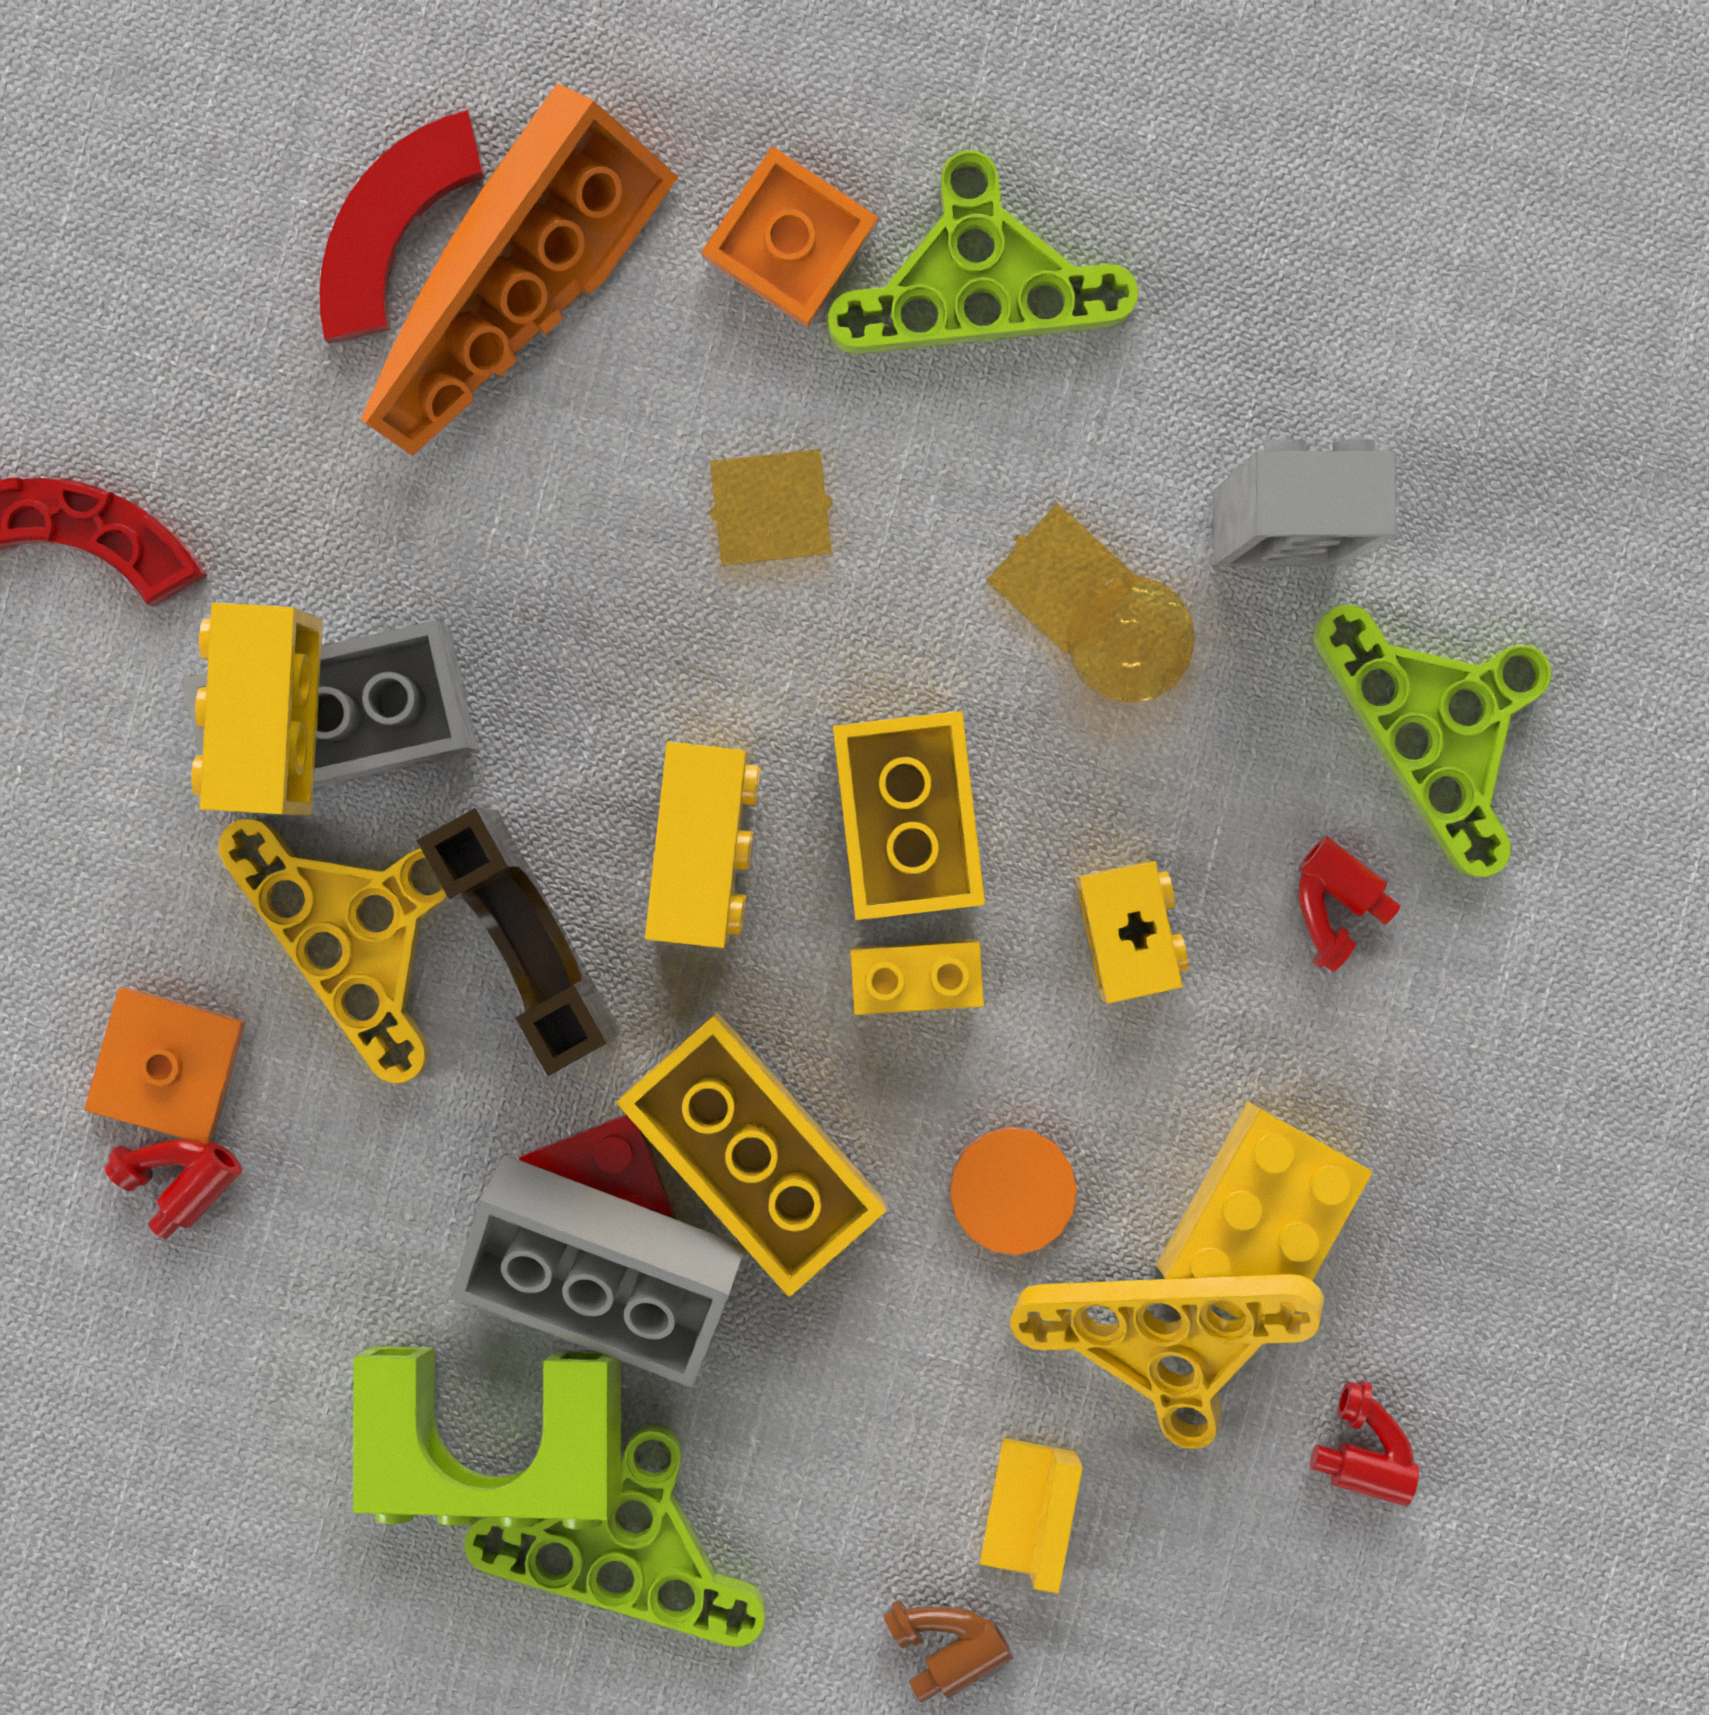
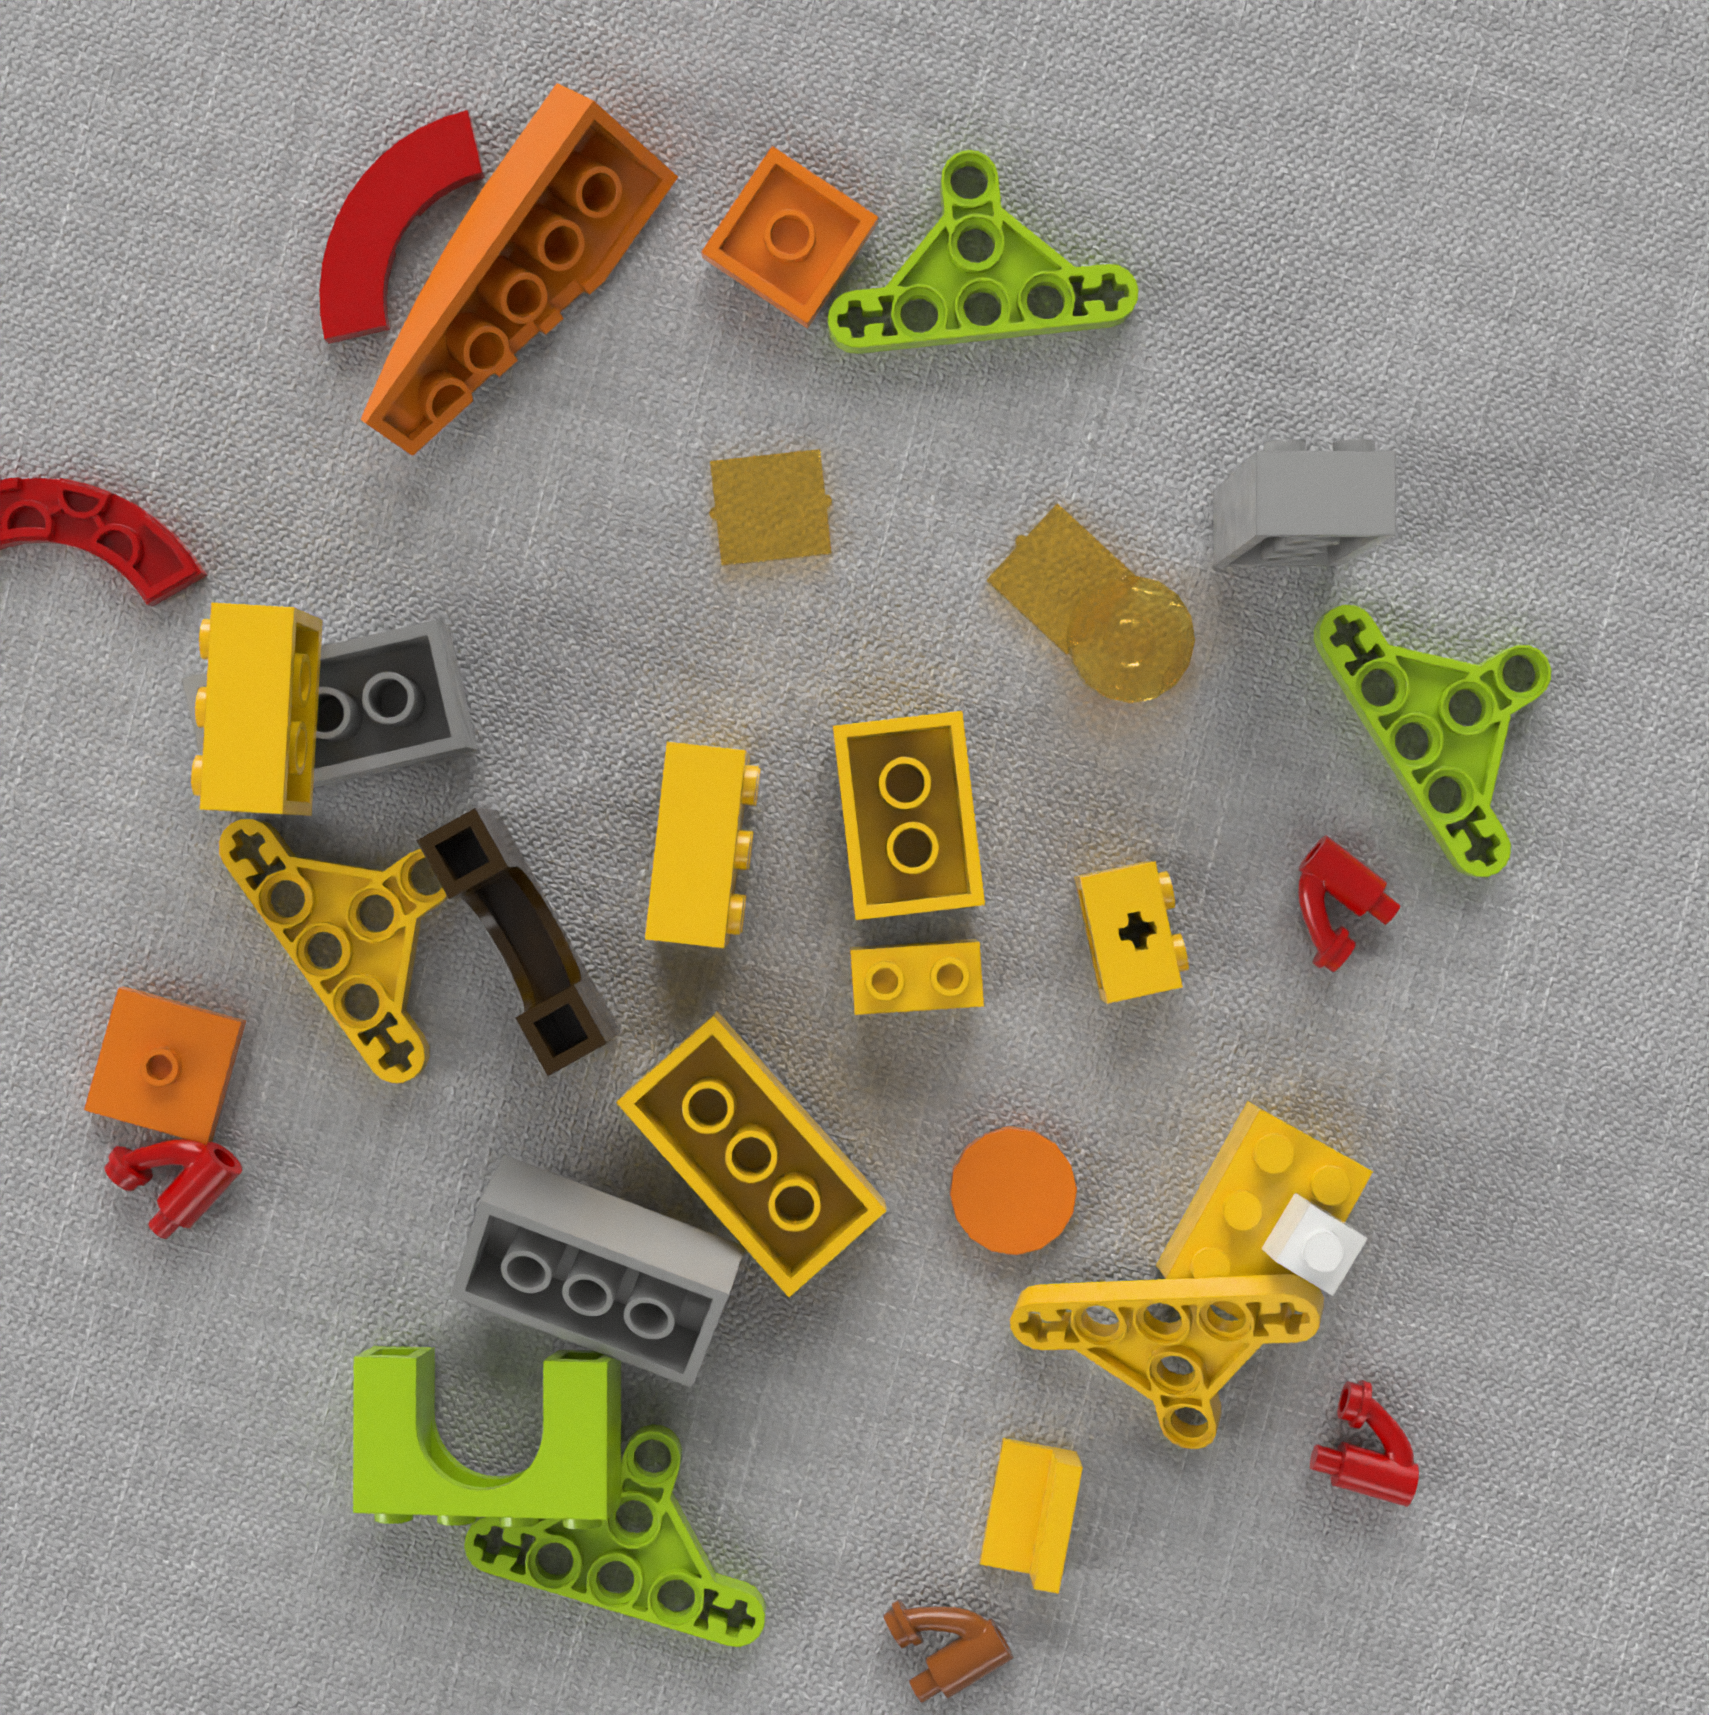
red wing [519,1114,678,1220] -> none
none -> white brick [1262,1193,1367,1296]

